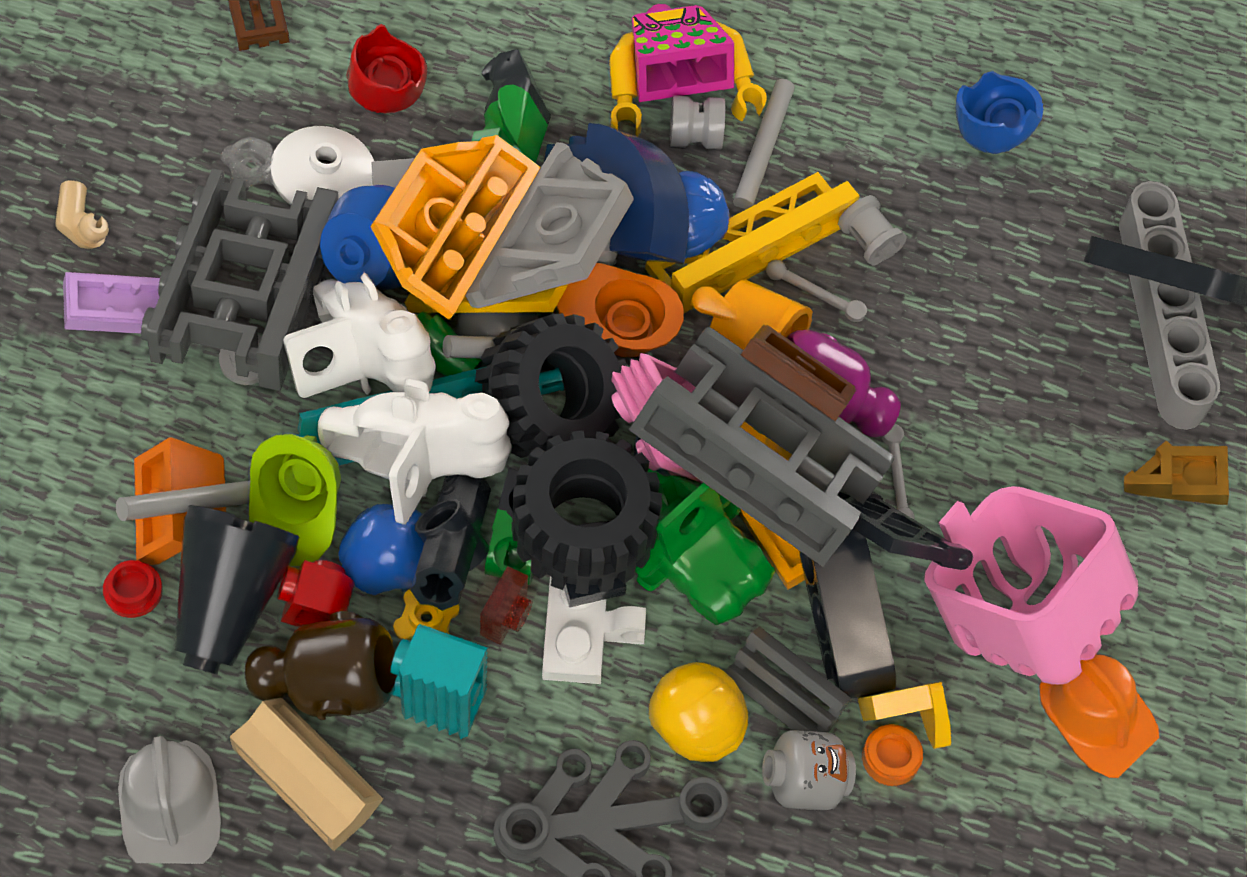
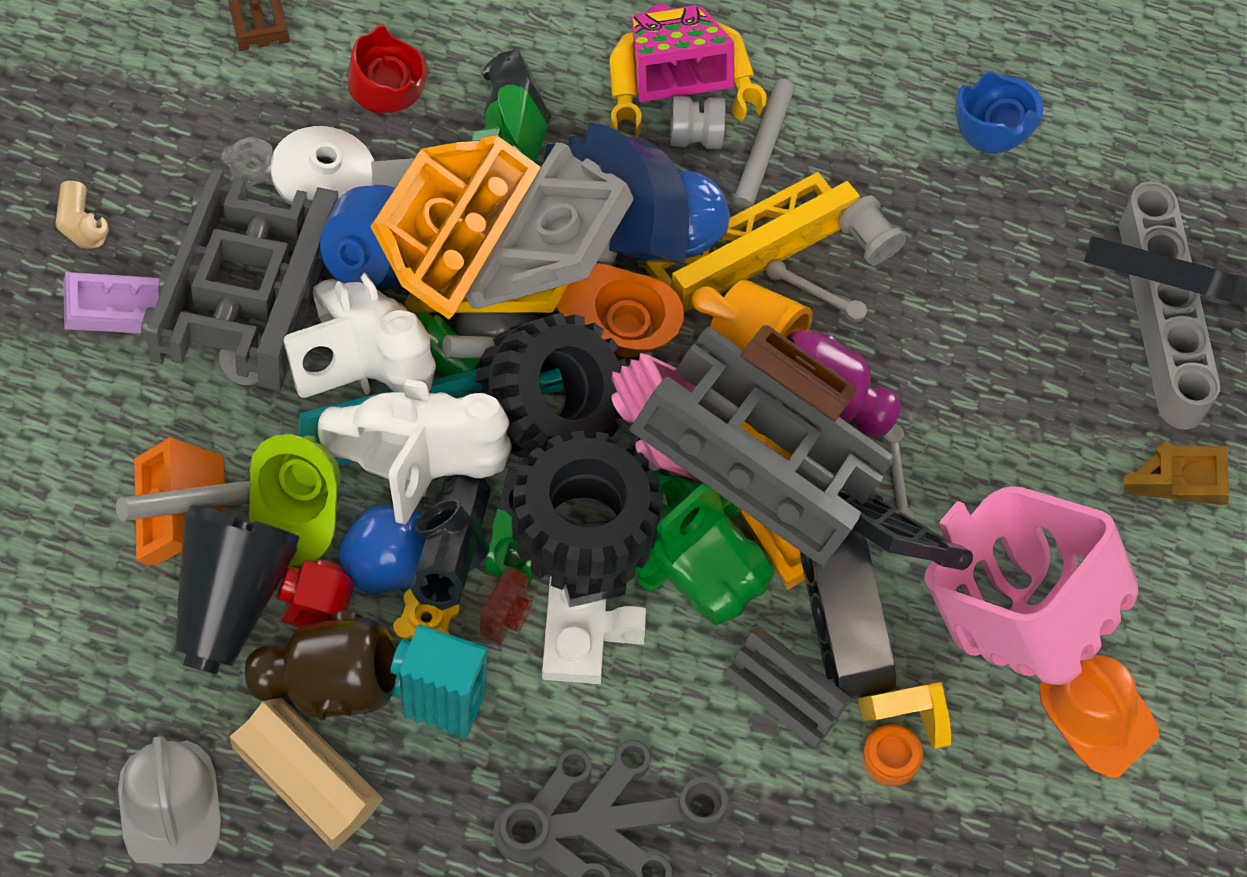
red plate [103,560,163,618] -> none
yellow hair [649,662,748,762] -> none
light grey head [762,730,856,811] -> none

